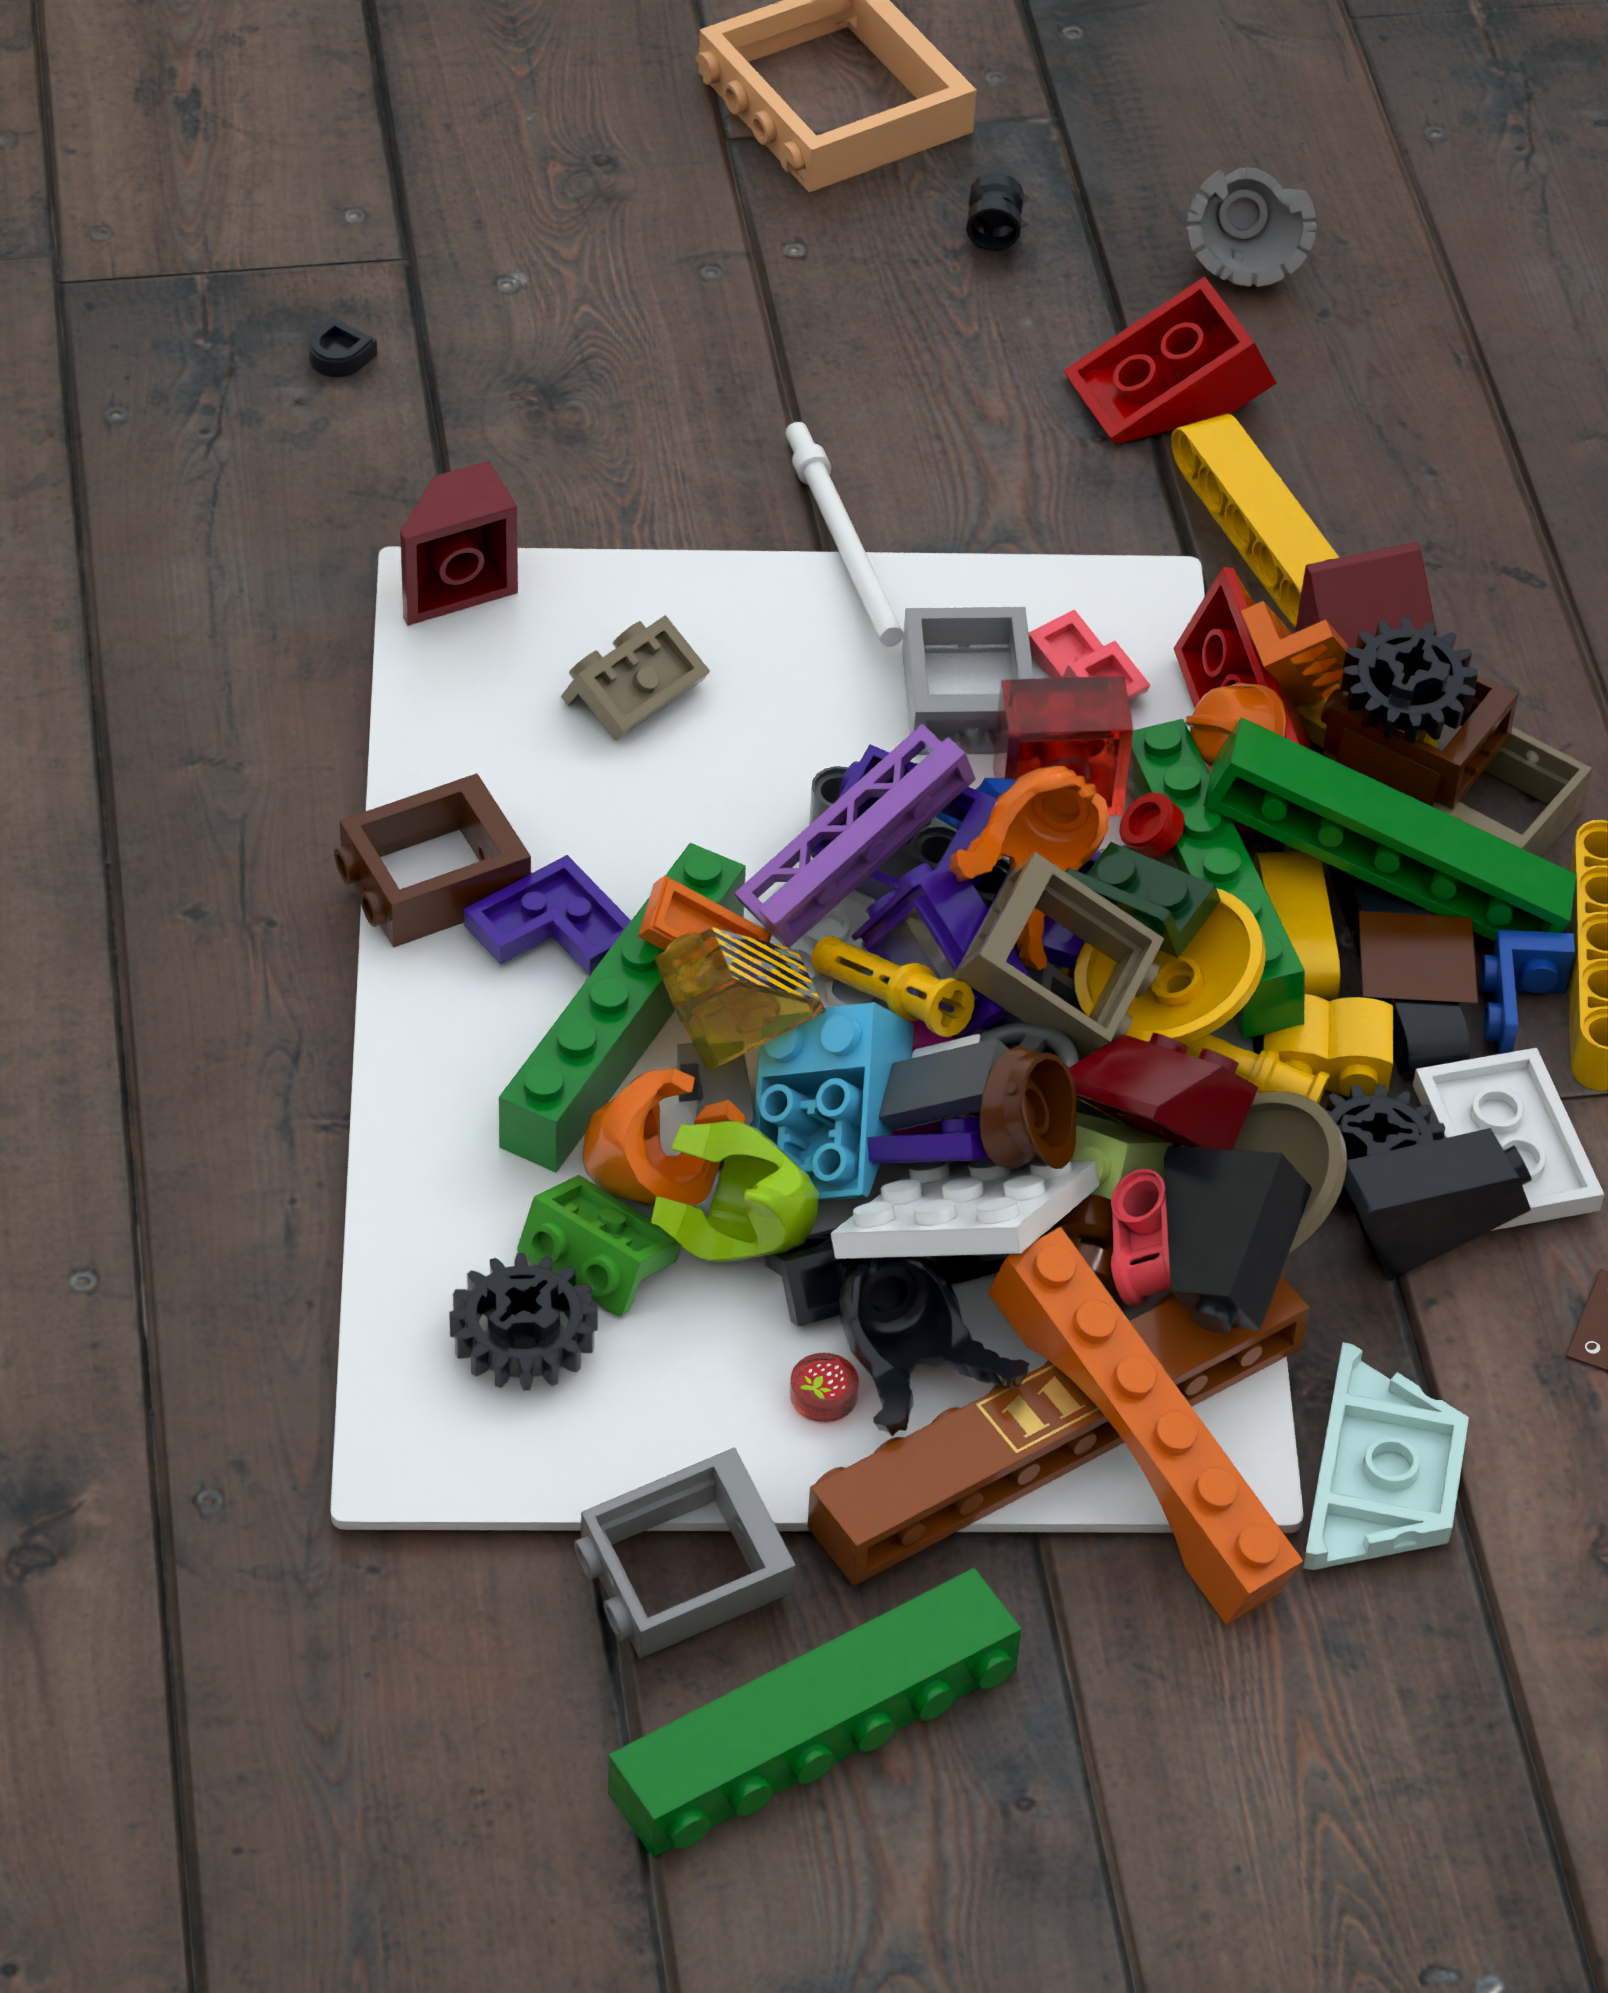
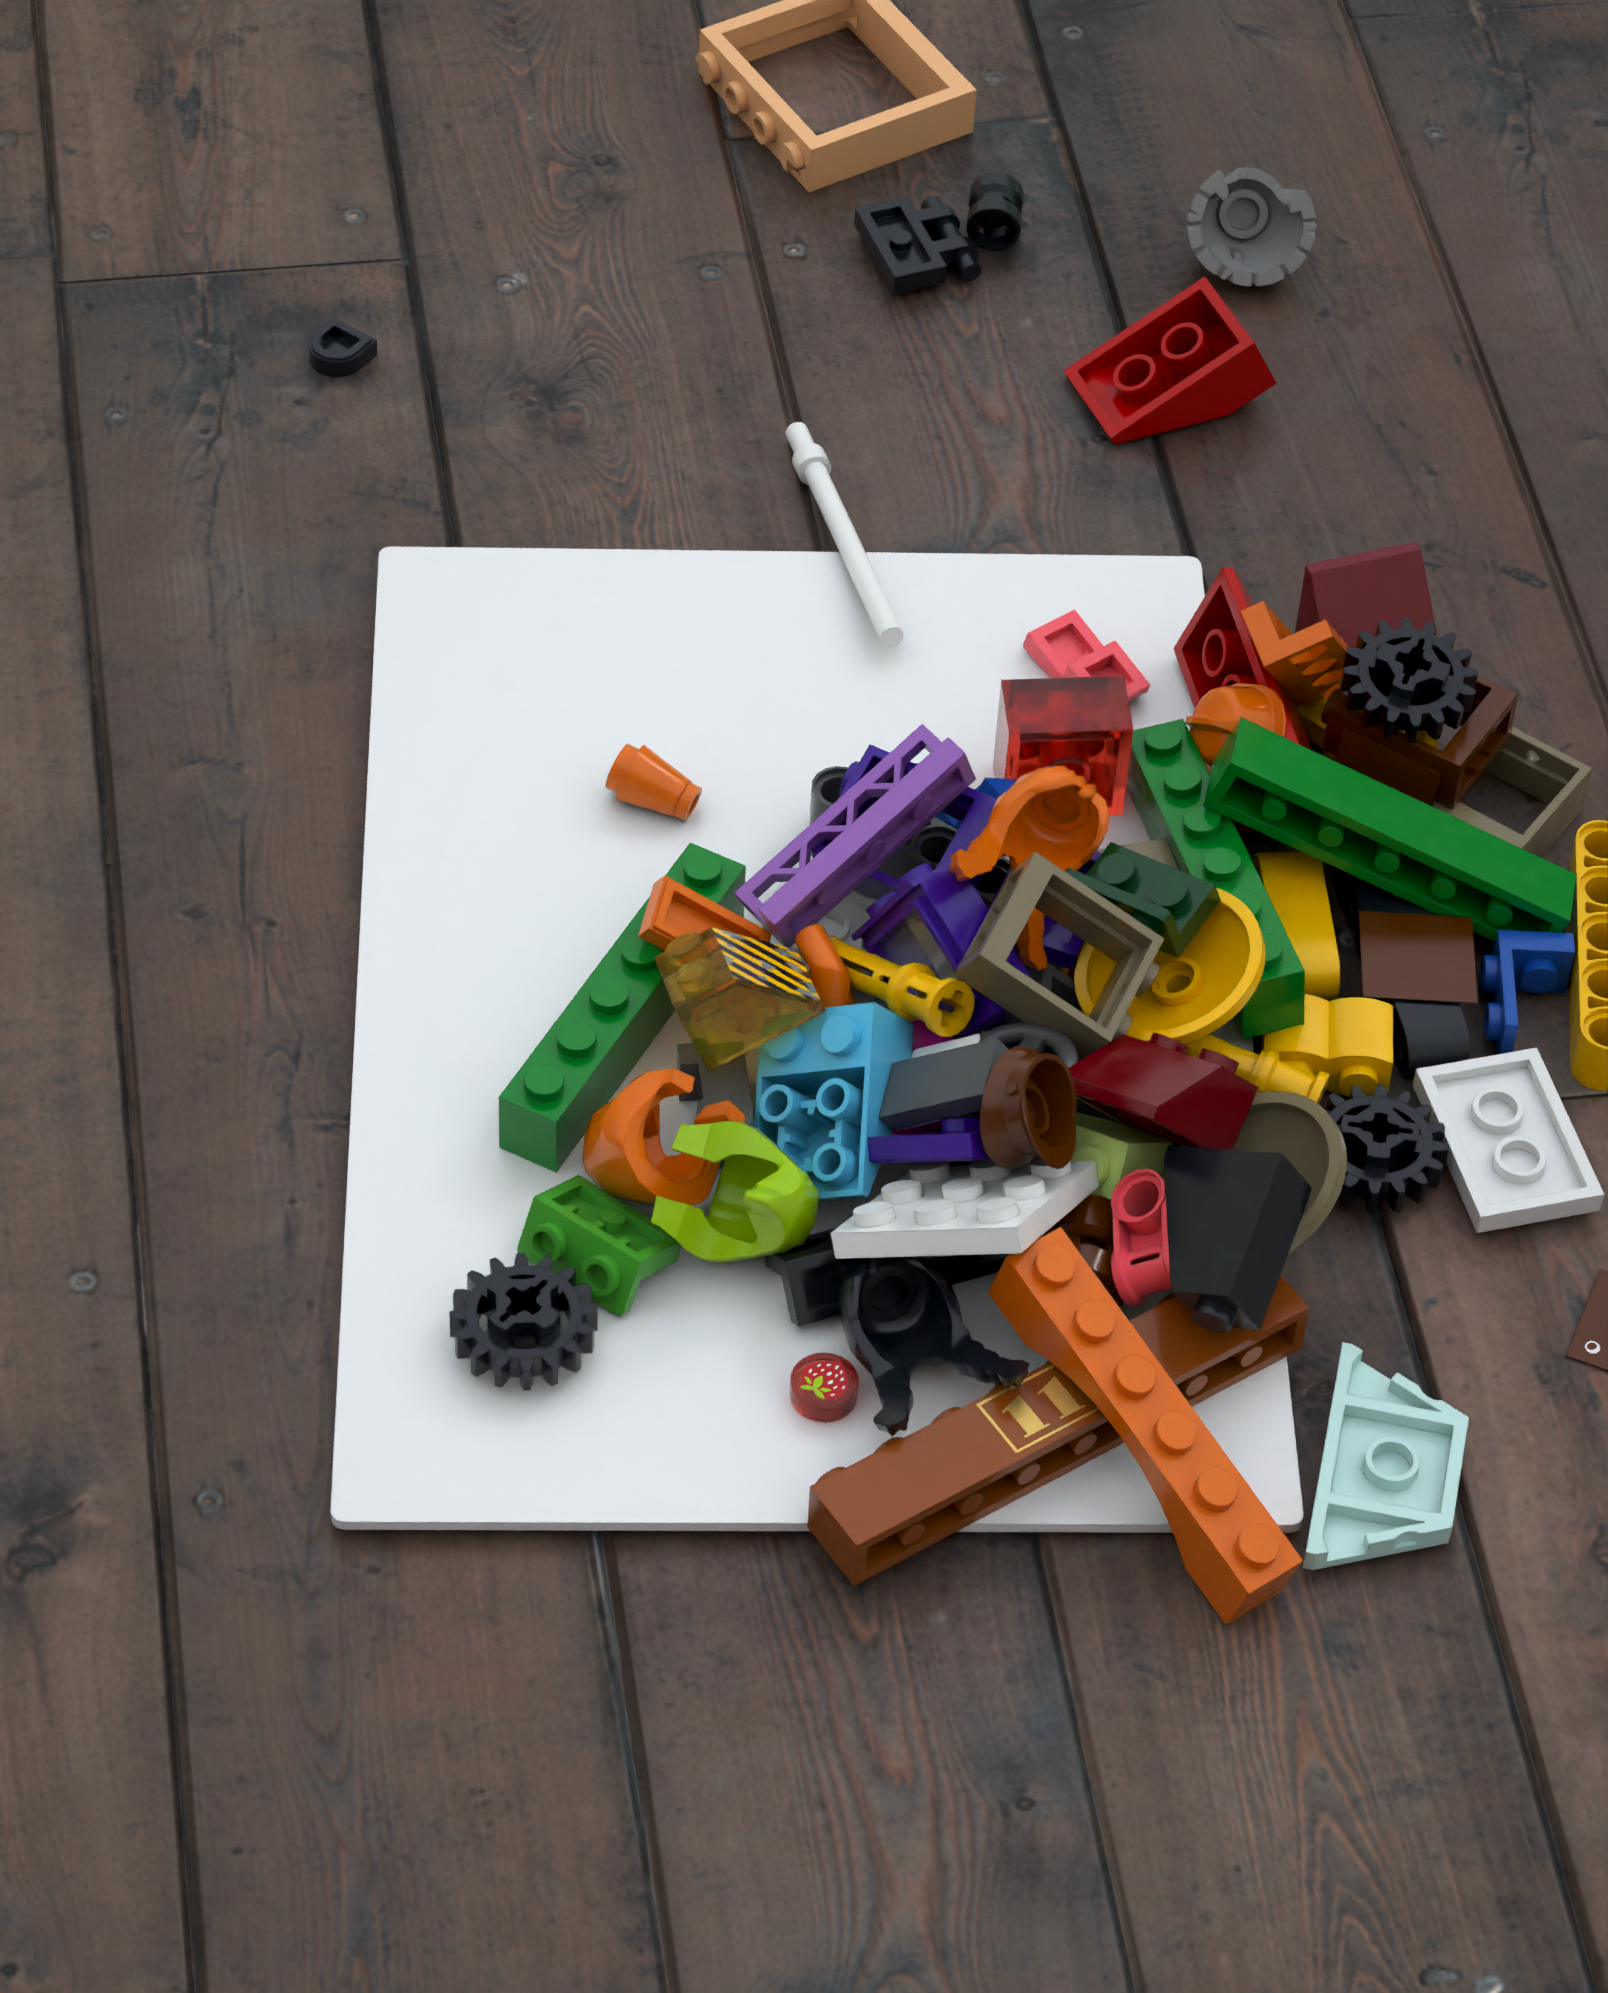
reddish brown window [334,773,531,948] -> none
dark red slope [400,461,518,626] -> none
dark purple plate [464,855,631,976] -> none
dark tan bracket [561,615,711,741] -> none
light grey window [574,1447,796,1659] -> none
green brick [608,1567,1022,1858] -> none
light grey window [902,607,1038,755] -> none
red tile [1119,792,1185,858] -> none
yellow beam [1171,413,1340,627] -> none
black slope [1342,1128,1532,1281] -> none
none -> orange cone [605,744,702,821]
none -> orange arm [795,924,855,1009]
none -> black plate [854,196,982,294]

